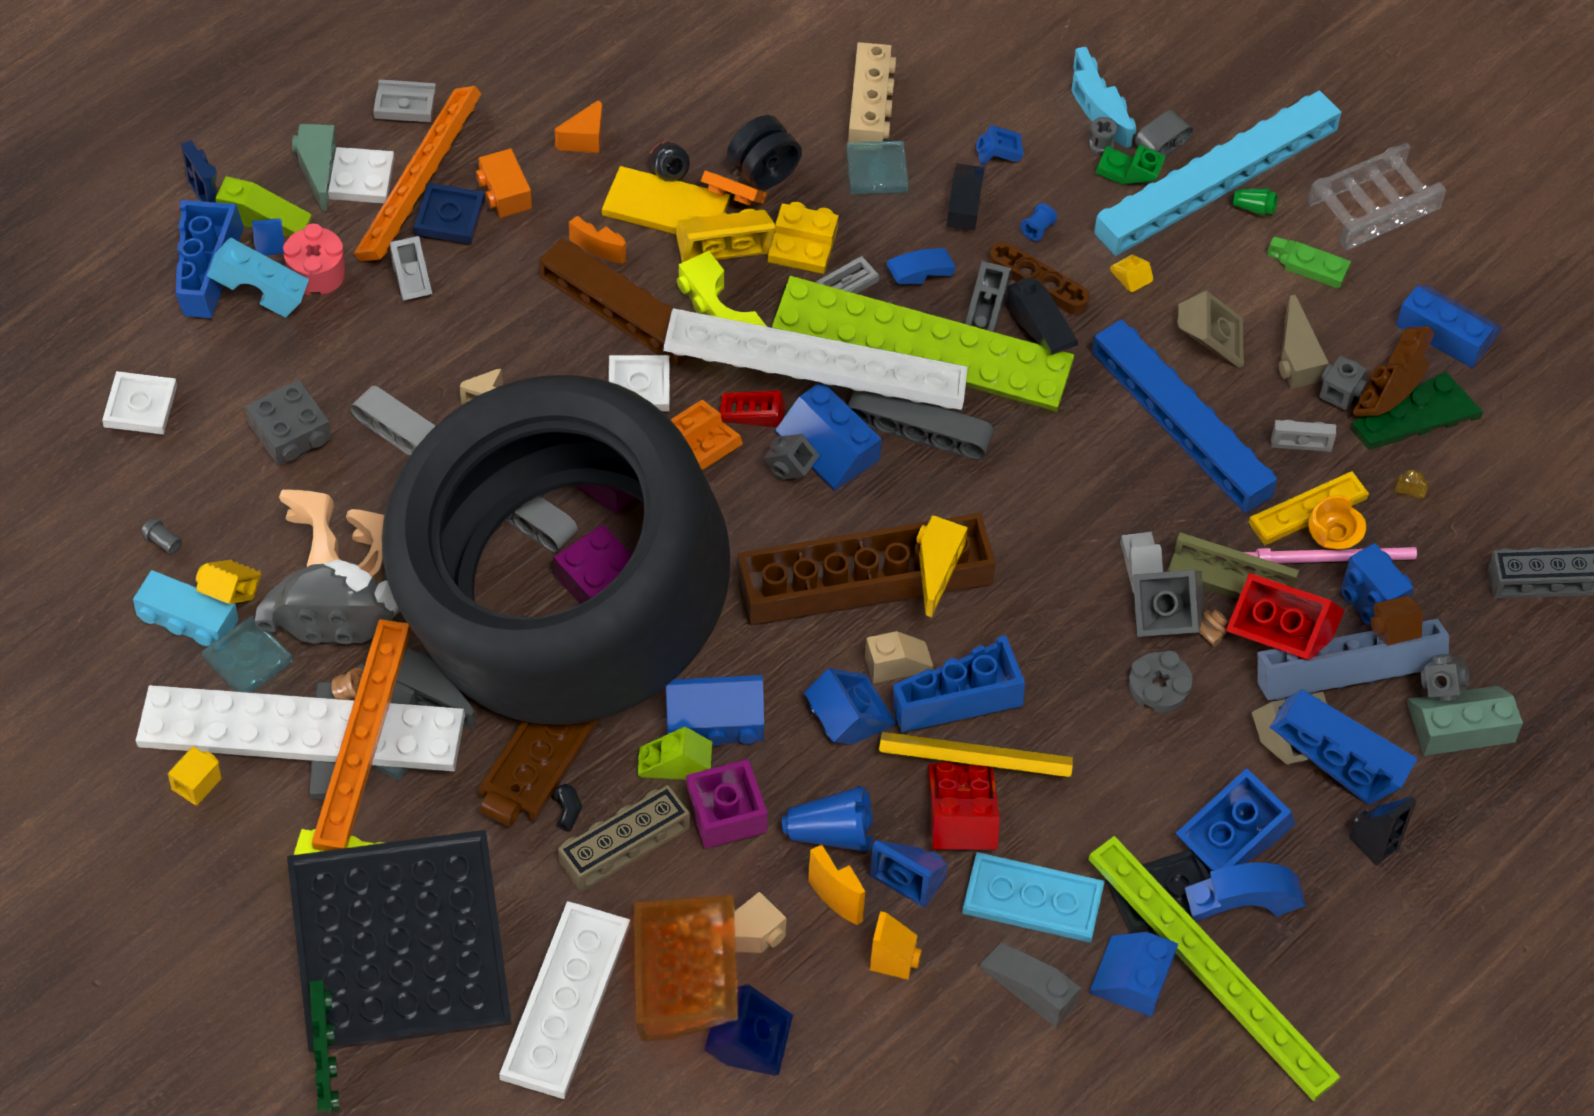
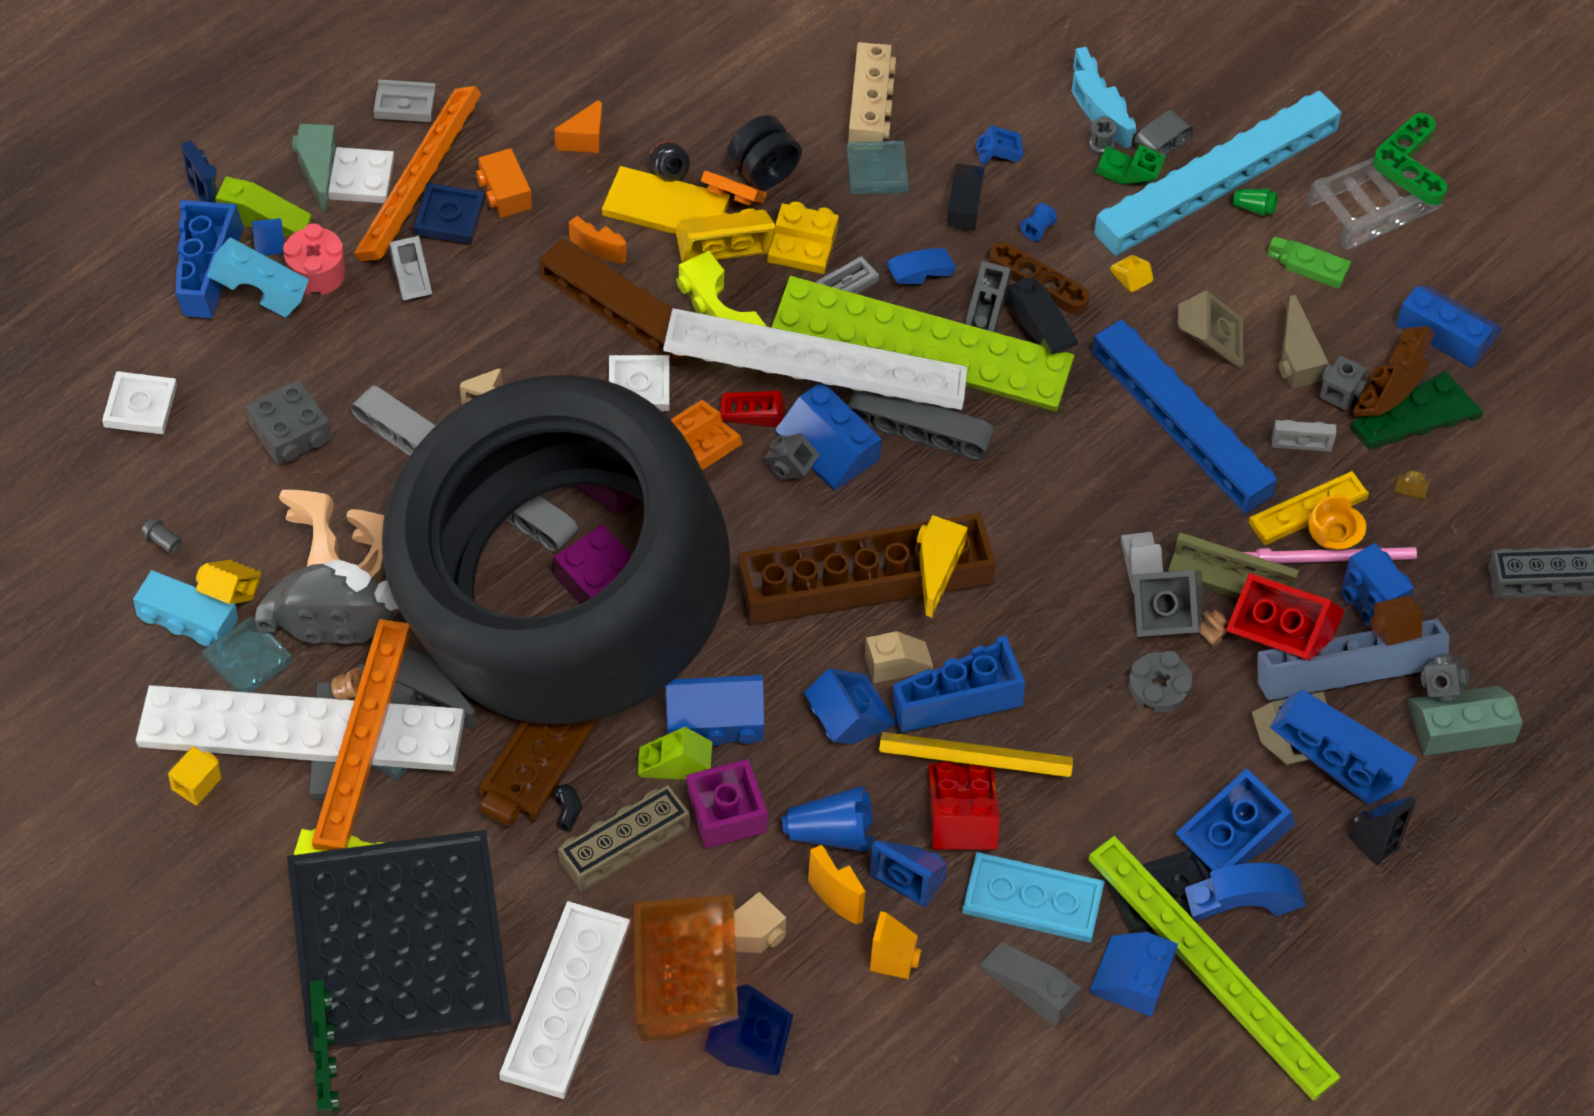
none -> green beam [1373,113,1447,205]

